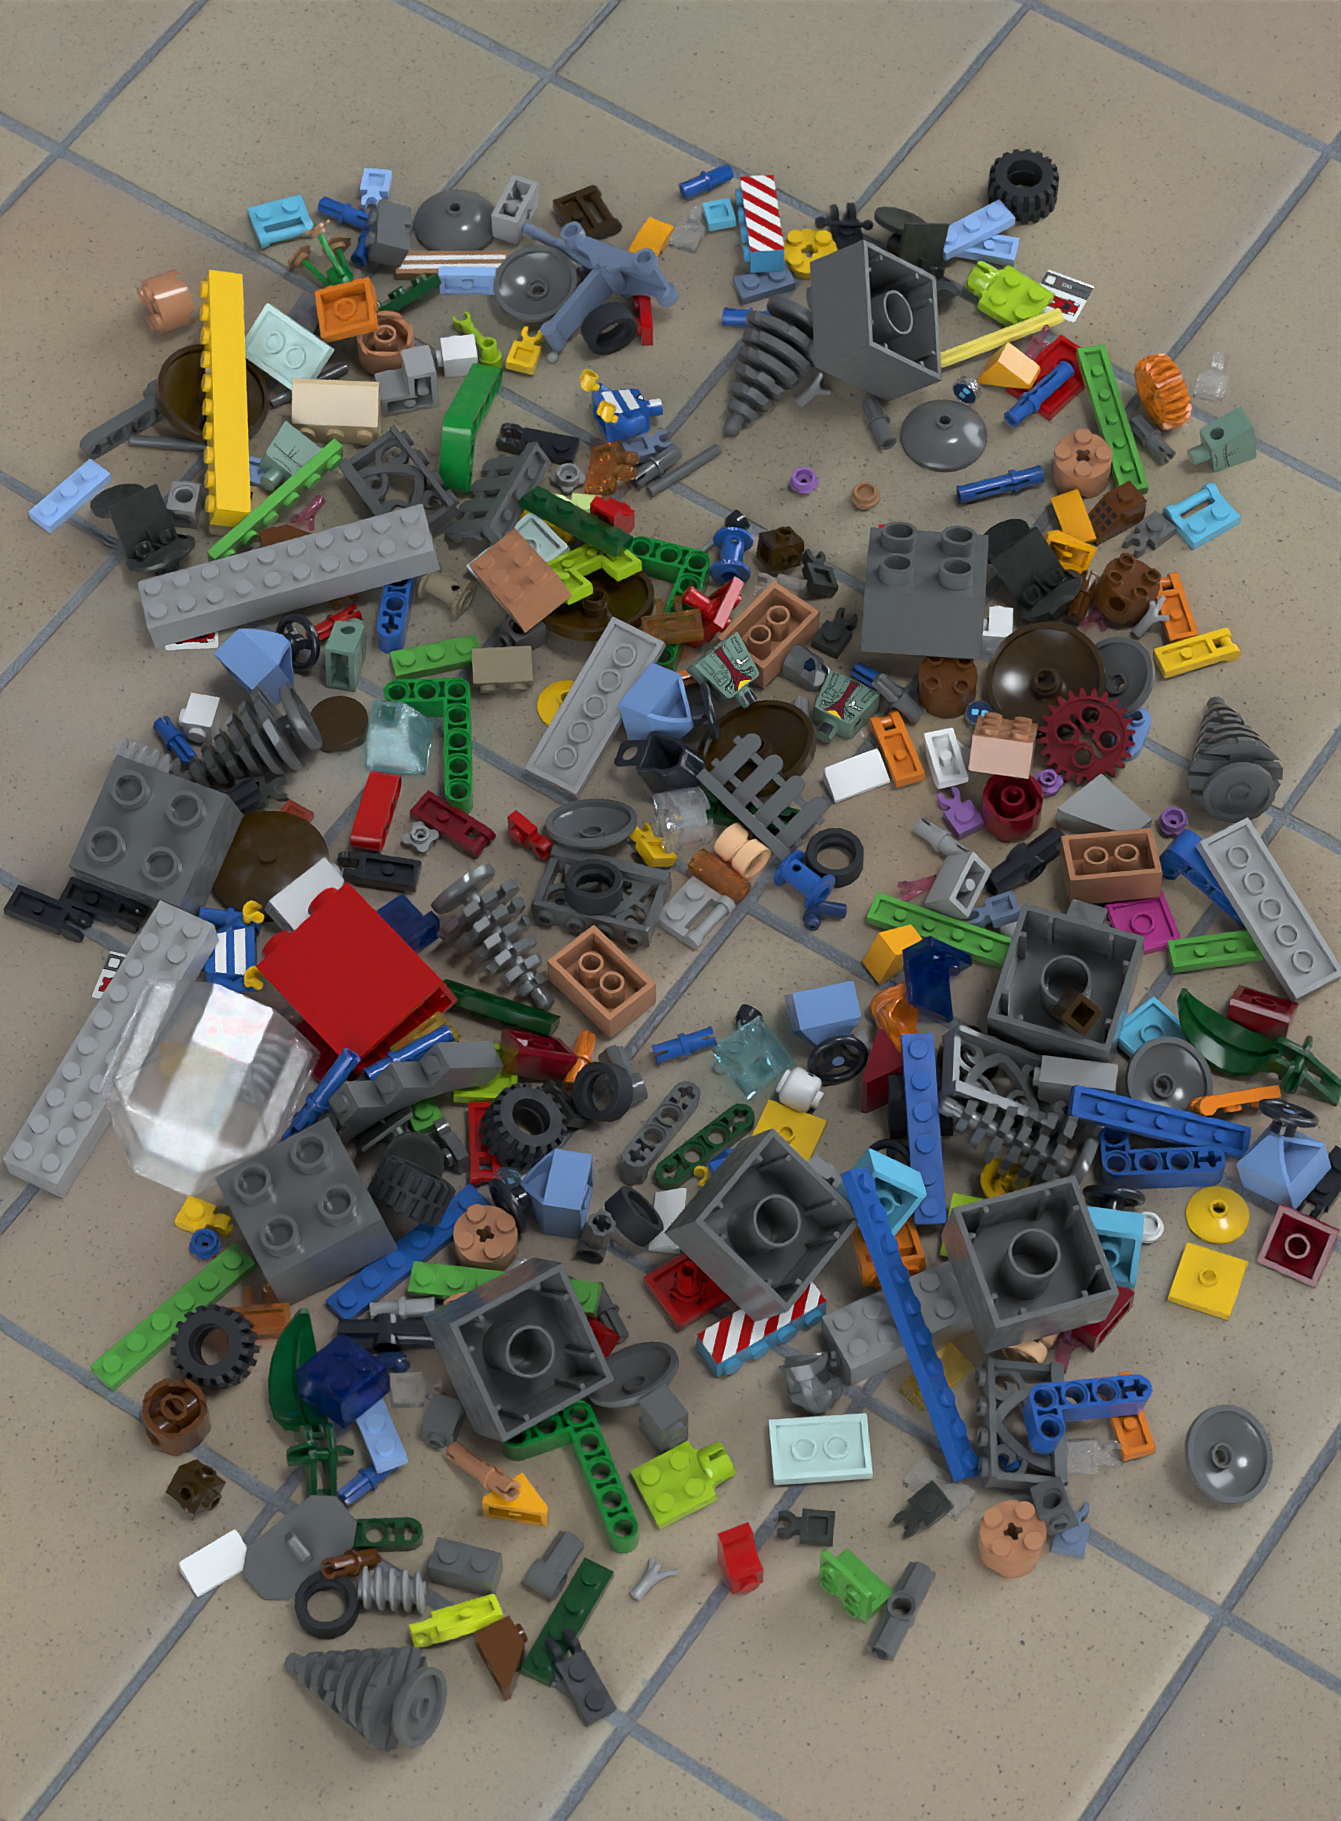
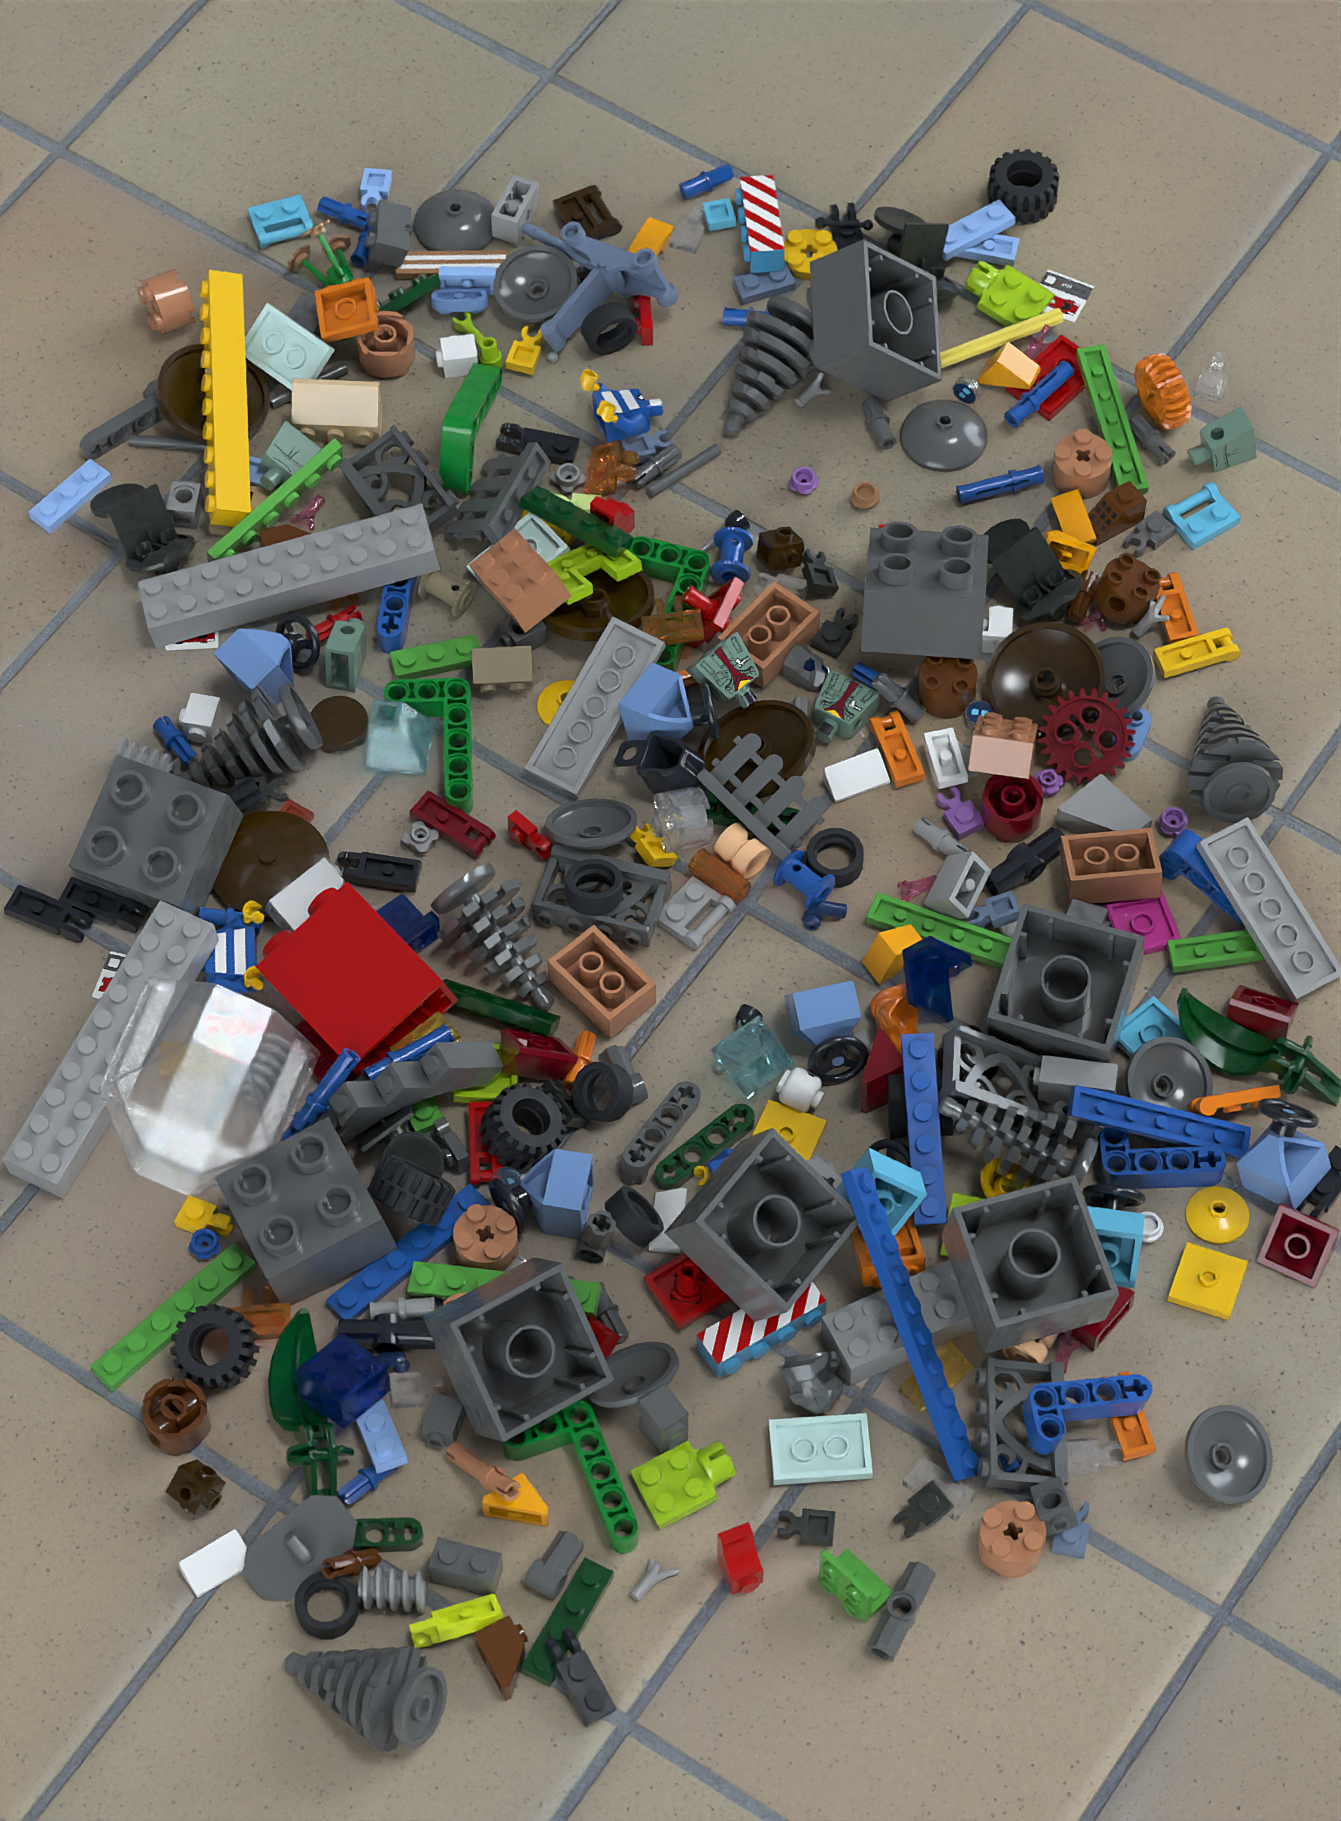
red beam [350,771,402,852] -> none
light grey brick [374,345,439,418] -> none
blue pin [652,1026,717,1064] -> none
dark brown brick [1050,988,1104,1036] -> none
none -> medium blue plate [431,288,488,314]

